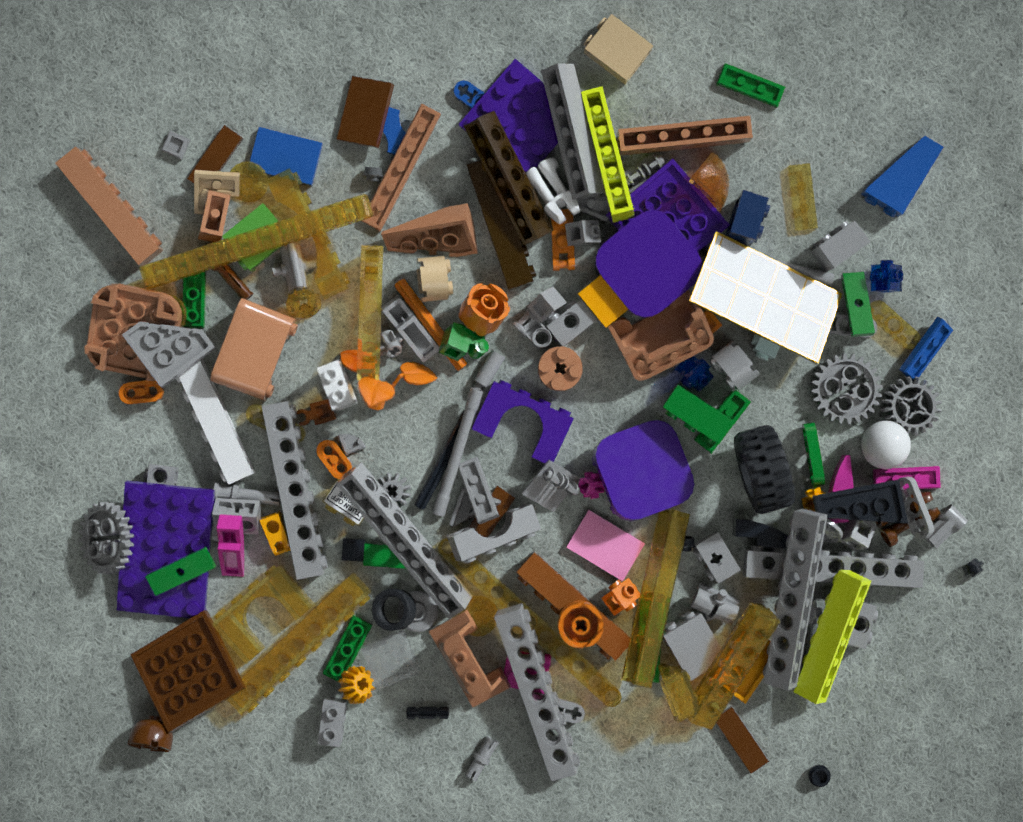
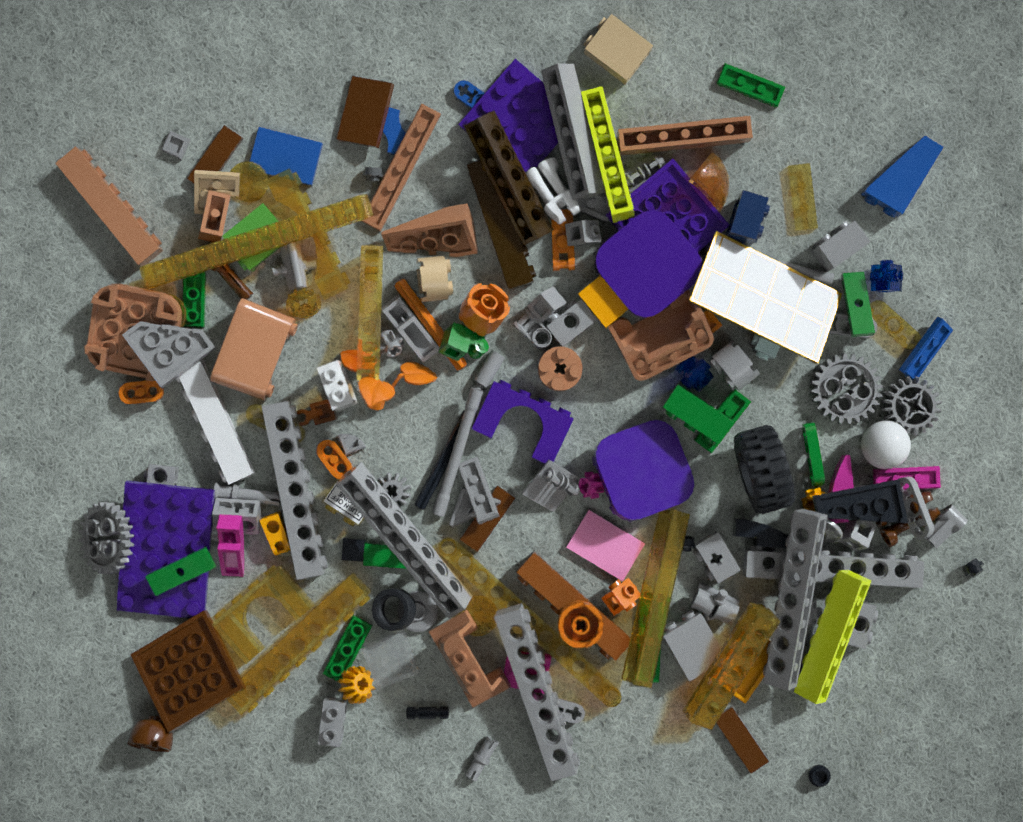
light grey arch [447,504,541,564] -> none
clear yellow bracket [658,663,700,722] -> none

